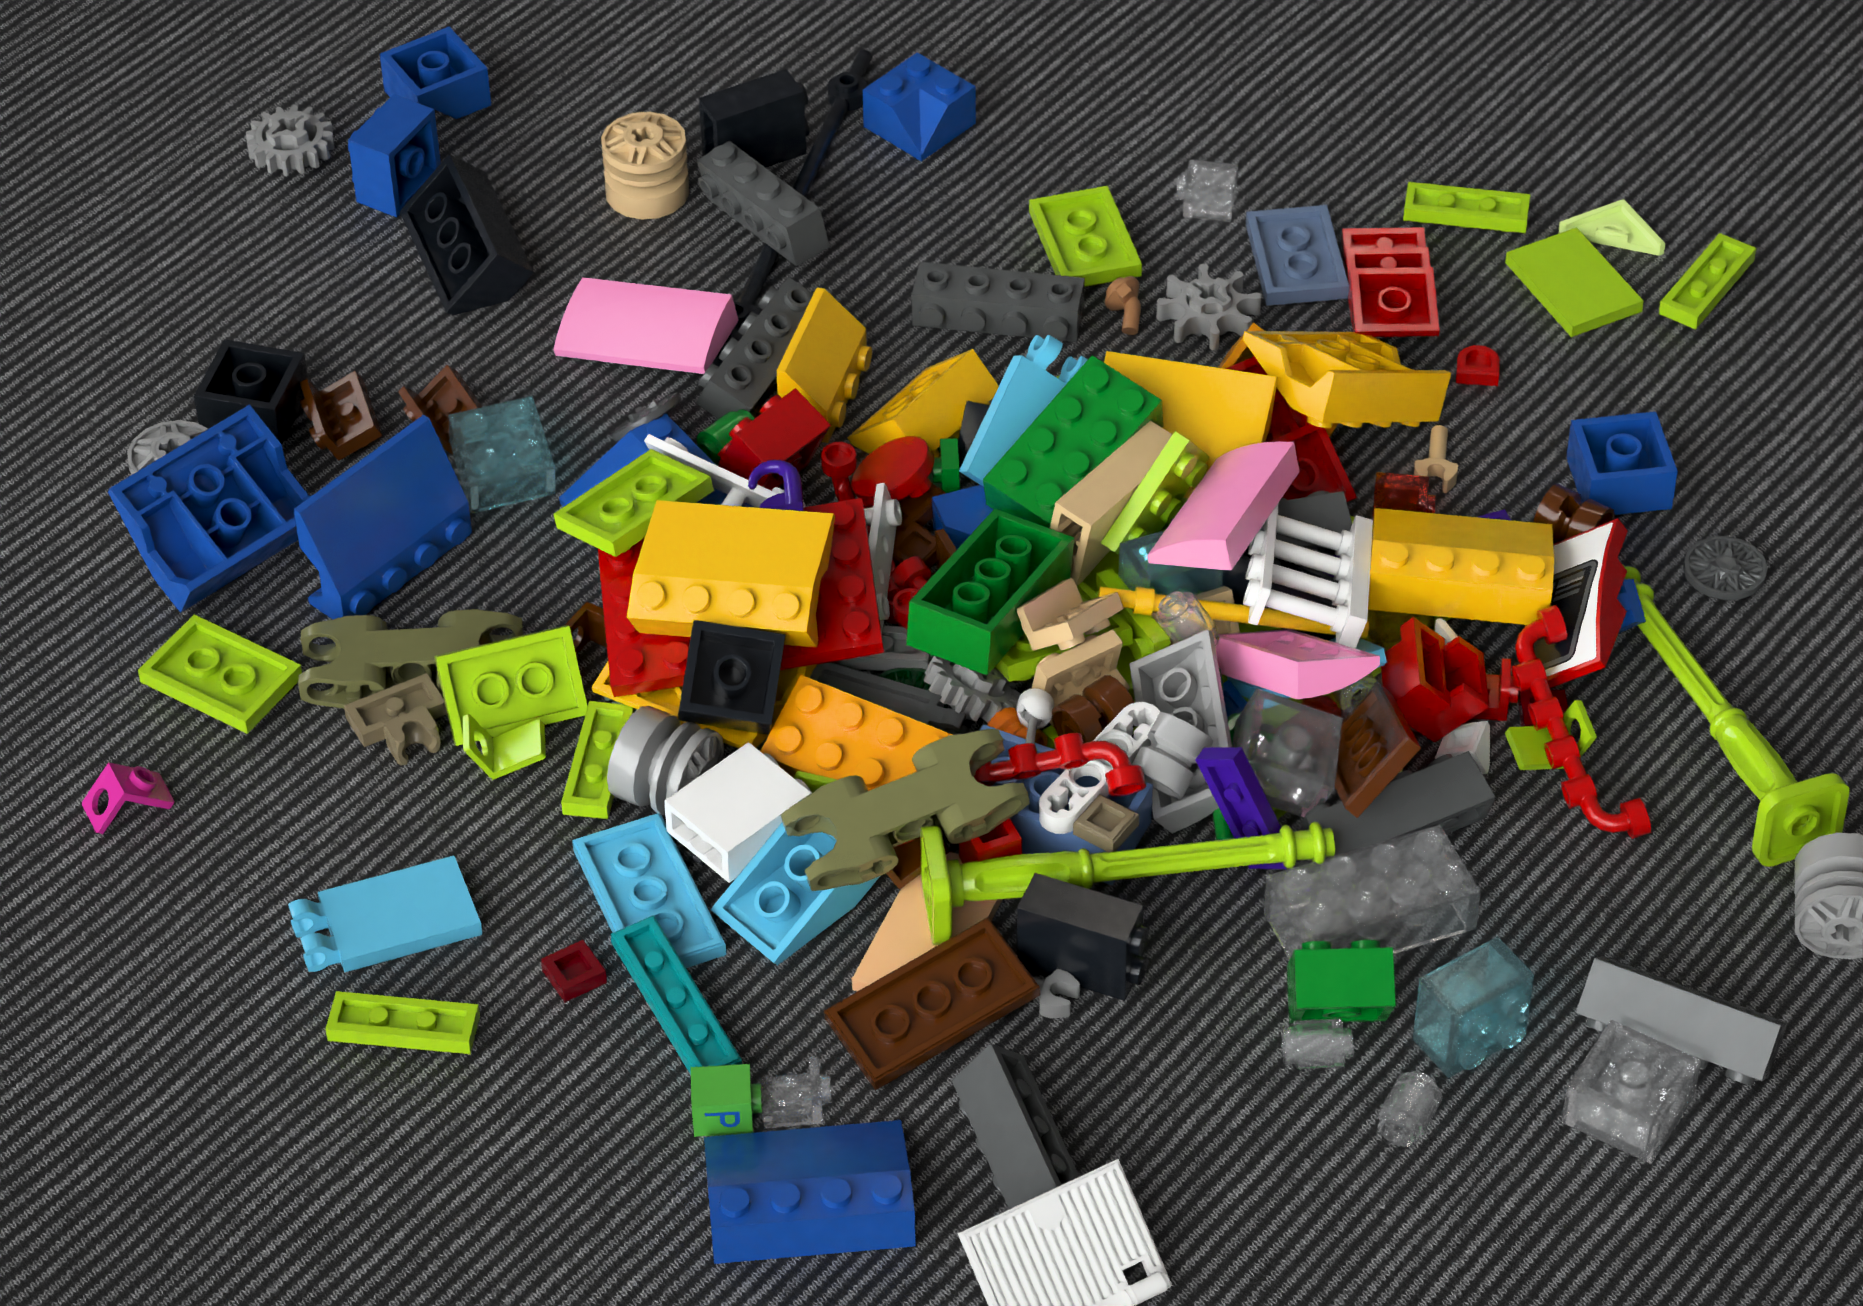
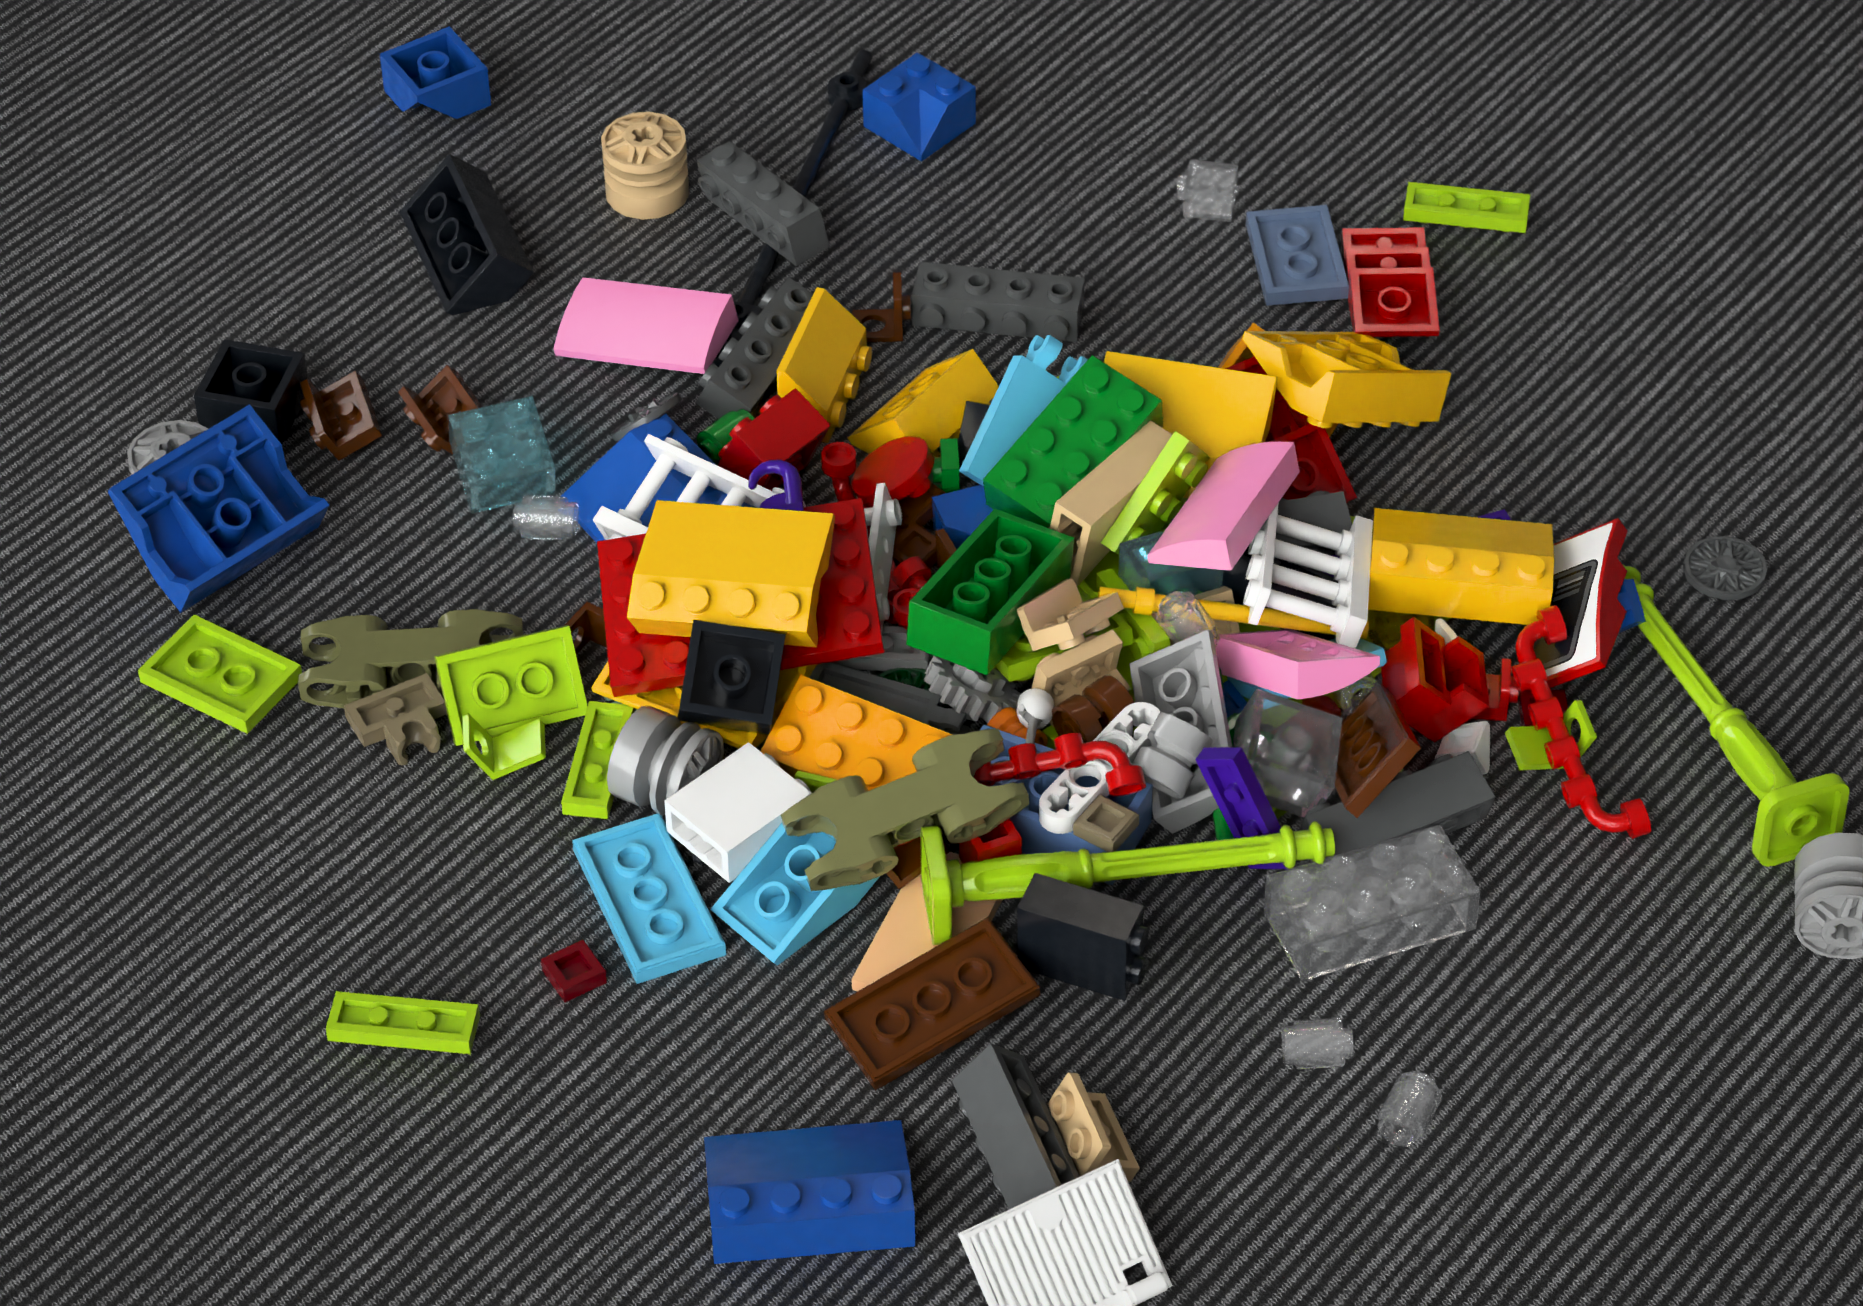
dark pink bracket [82,762,175,834] -> none
light grey gear [246,105,335,176] -> none
medium azure tile [288,856,482,973] -> none
blue piece [294,415,472,619] -> none
blue brick [348,94,441,217] -> none
lime plate [553,449,714,557] -> none
teal tile [611,915,742,1075] -> none
bright green brick [690,1064,762,1137] -> none
black brick [699,69,810,168] -> none
clear bracket [760,1056,831,1128] -> none
lime plate [1029,186,1142,287] -> none
light grey bar [1033,969,1080,1018] -> none
medium nougat plate [1105,276,1141,335] -> none
light grey gear [1156,264,1261,350] -> none
green brick [1287,940,1396,1023] -> none
clear red bracket [1372,472,1436,517] -> none
clear light blue brick [1413,936,1534,1078] -> none
tan bar [1414,425,1458,493] -> none
red tile [1456,345,1500,386] -> none
lime tile [1505,227,1644,337] -> none
reddish brown wheel [1533,484,1615,544] -> none
yellowish green tile [1558,199,1665,256] -> none
clear brick [1561,1019,1701,1164] -> none
blue brick [1566,412,1678,515] -> none
brick [1576,956,1788,1085] -> none
lime plate [1659,233,1756,330] -> none
none -> clear brick [513,494,579,541]
none -> reddish brown bracket [852,272,911,342]
none -> tan bracket [1047,1073,1140,1182]

